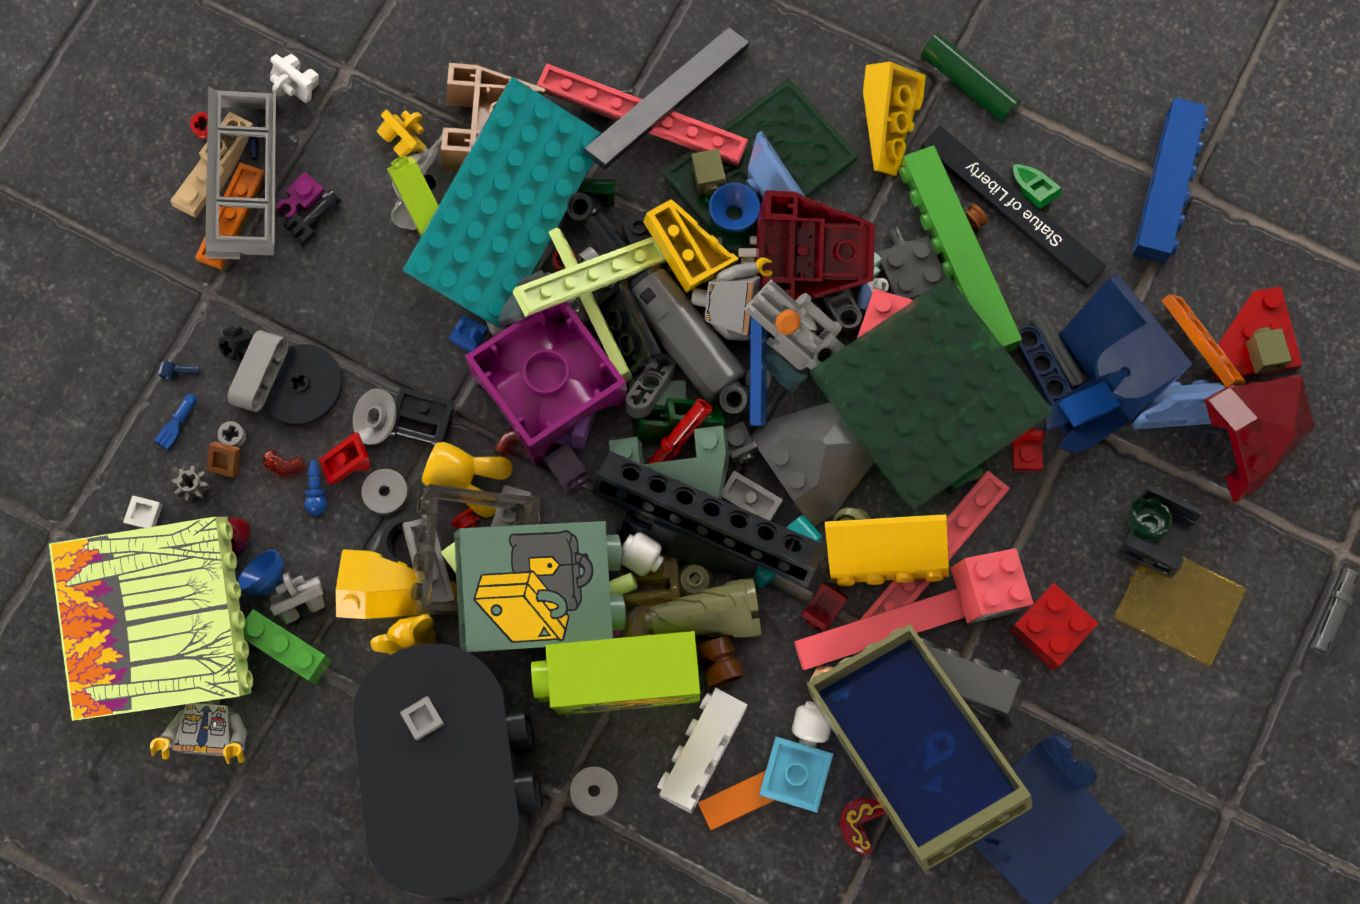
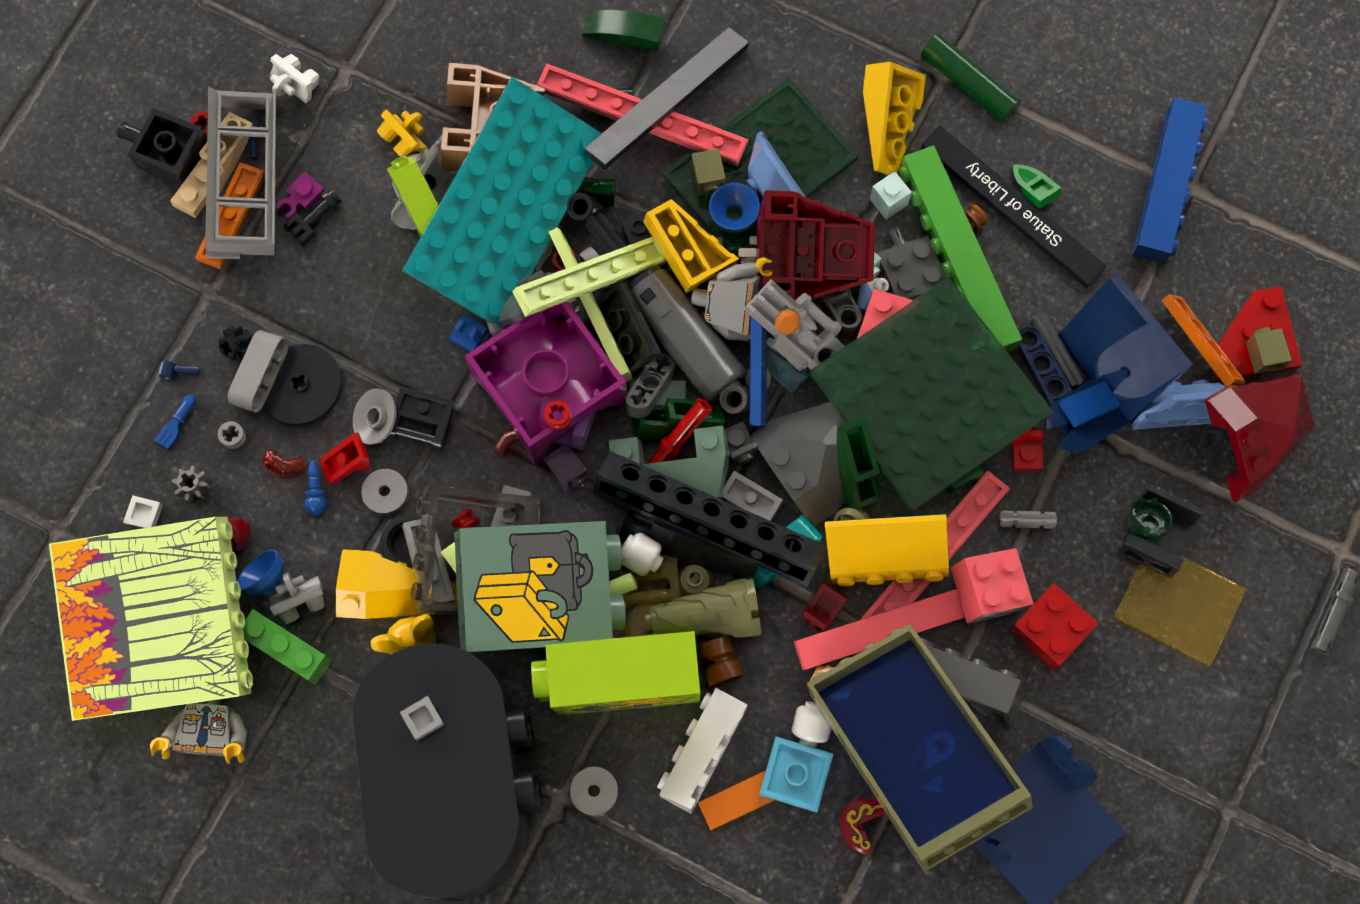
dark orange plate [207,441,241,478] -> none
yellow piece [422,442,513,518] -> none
none -> black brick [117,108,207,186]
none -> red bush [544,401,572,430]
none -> dark green slope [582,10,666,52]
none -> dark green slope [837,418,882,509]
none -> light aqua brick [870,171,911,220]
none -> light grey axle [999,510,1057,529]

